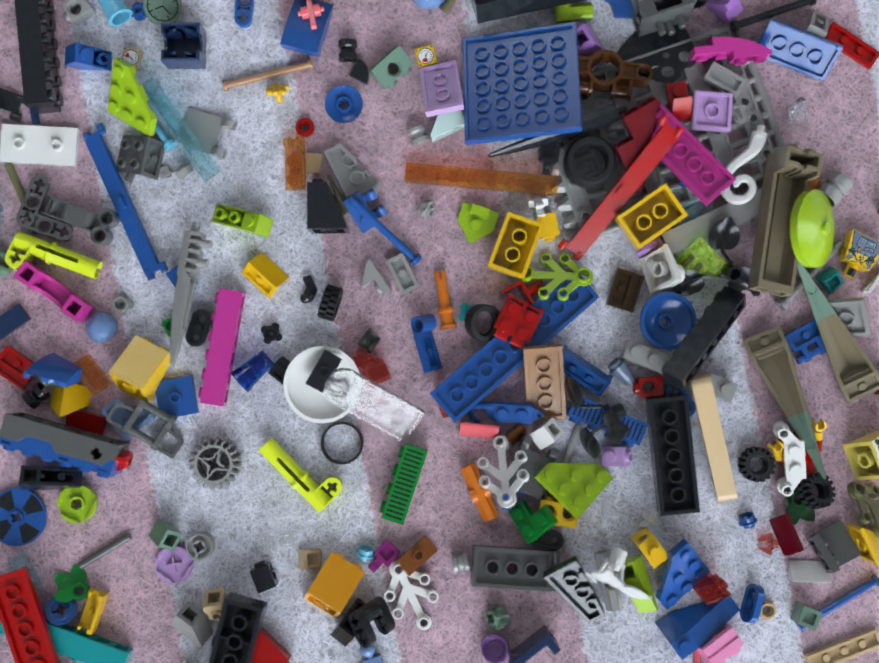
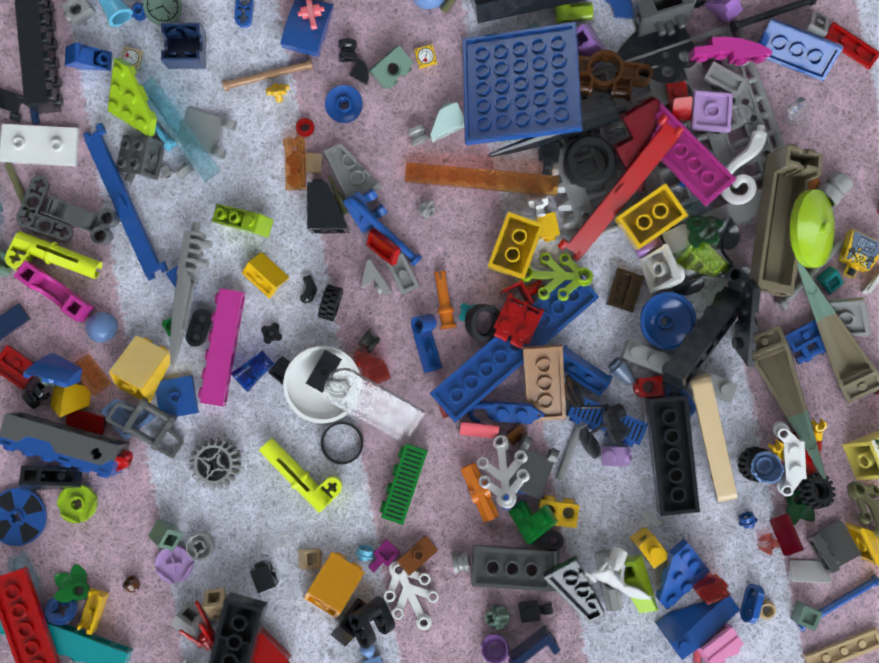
dark grey bar [78,533,132,569] -> none
light grey plate [110,293,134,316] -> none
lavender plate [419,60,464,117] -> none
lime plate [457,202,499,244] -> none
white brick [529,417,565,450] -> none
lime plate [534,463,614,519] -> none
none -> reddish brown hinge [122,575,140,593]
none -> red plant [179,600,215,651]
none -> red tile [366,228,401,266]
none -> black plate [518,600,553,623]
none -> dark green plate [686,215,724,249]
none -> black wing [732,279,761,367]
none -> medium blue hair [751,451,784,484]

